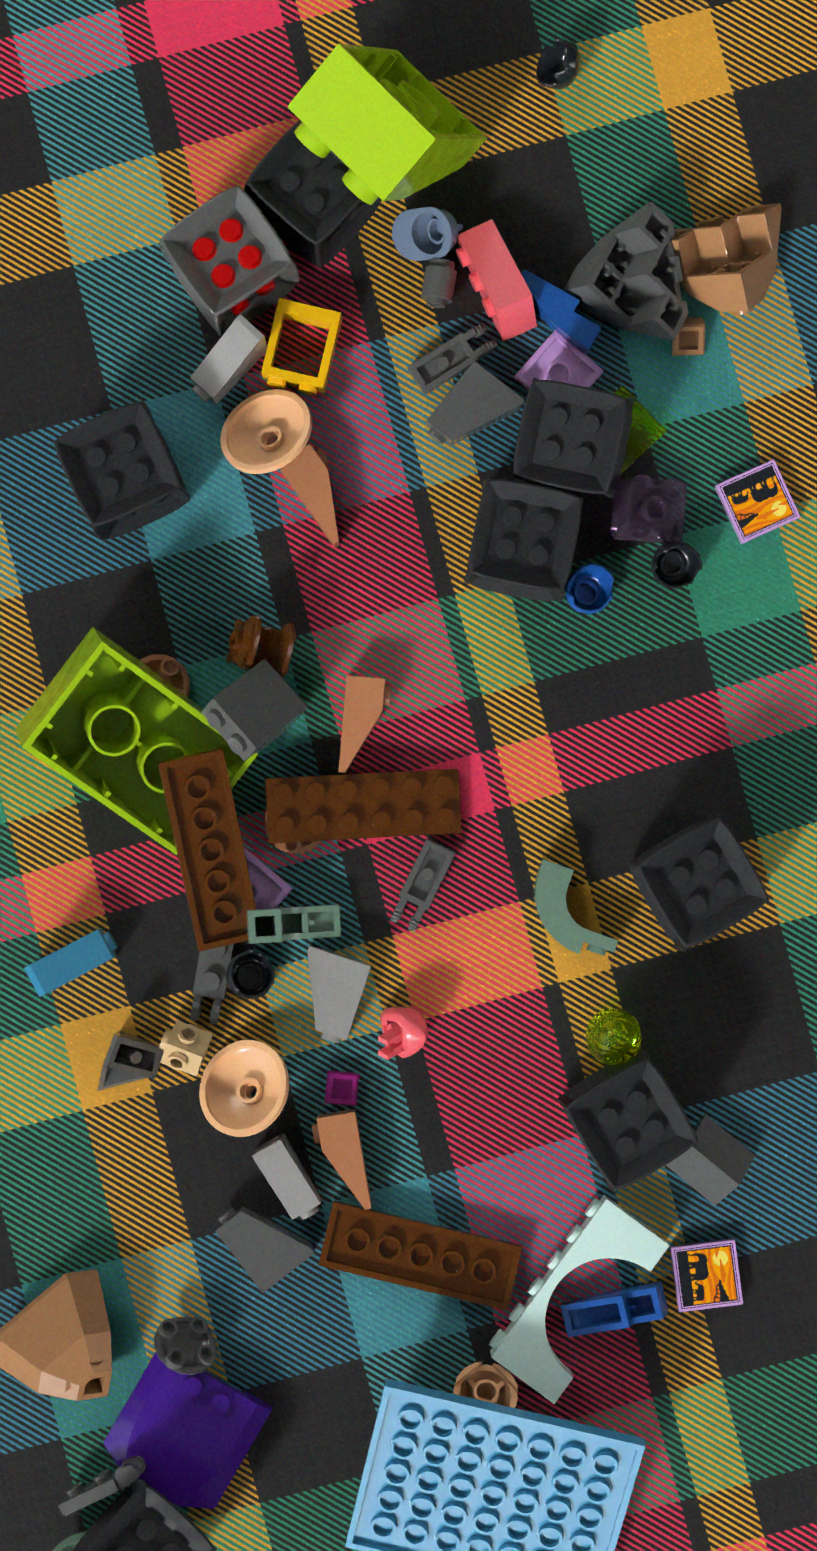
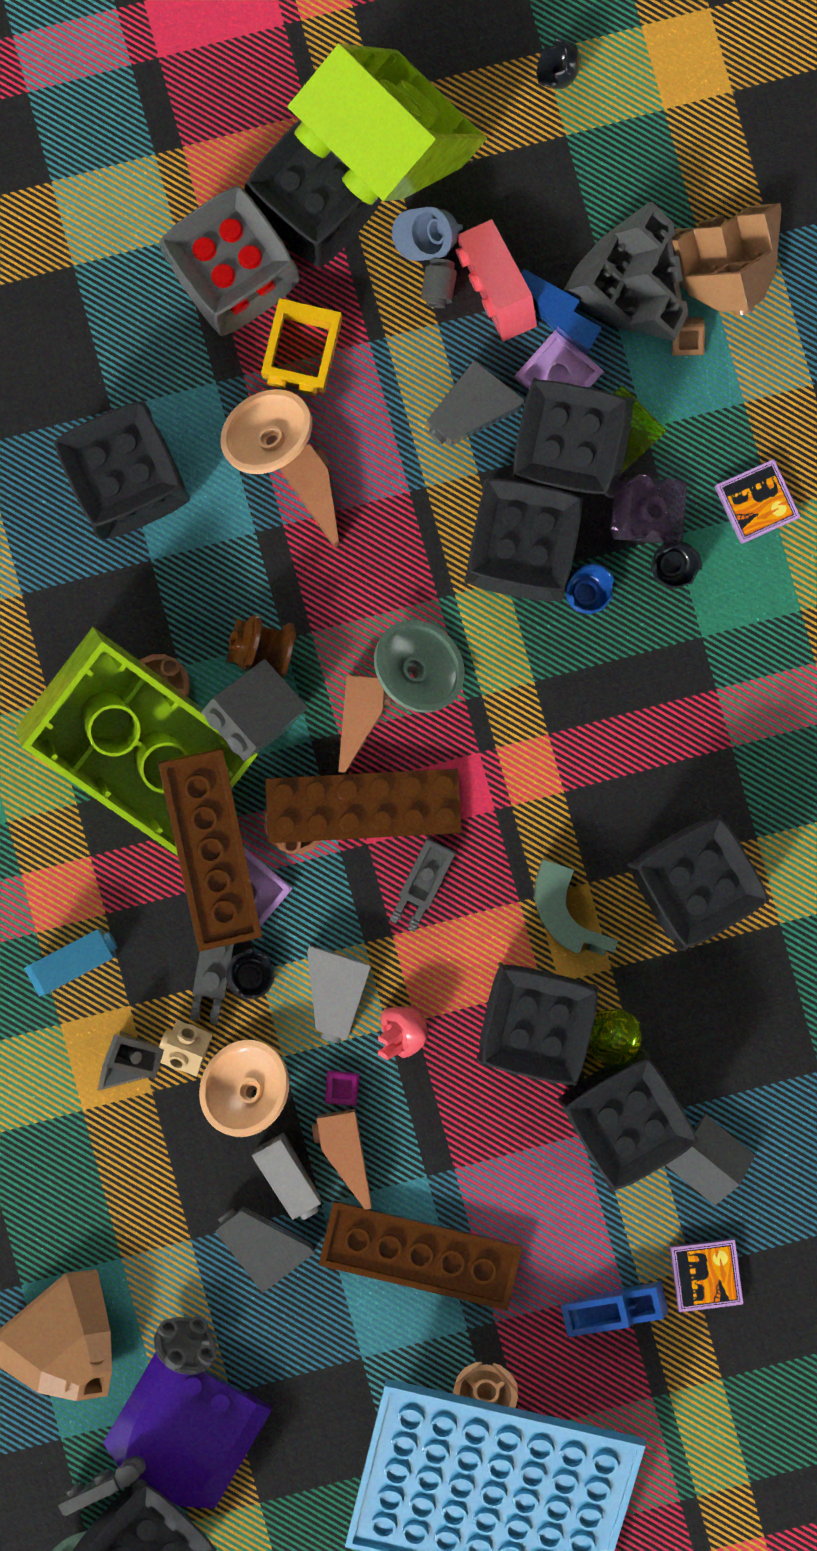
light grey slope [190,314,267,405] -> none
sand green arch [247,905,341,944] -> none
dark grey hinge [407,323,498,396] -> none
light aqua arch [489,1195,670,1404] -> none
none -> sand green dish [374,620,465,713]
none -> black piece [477,962,599,1086]

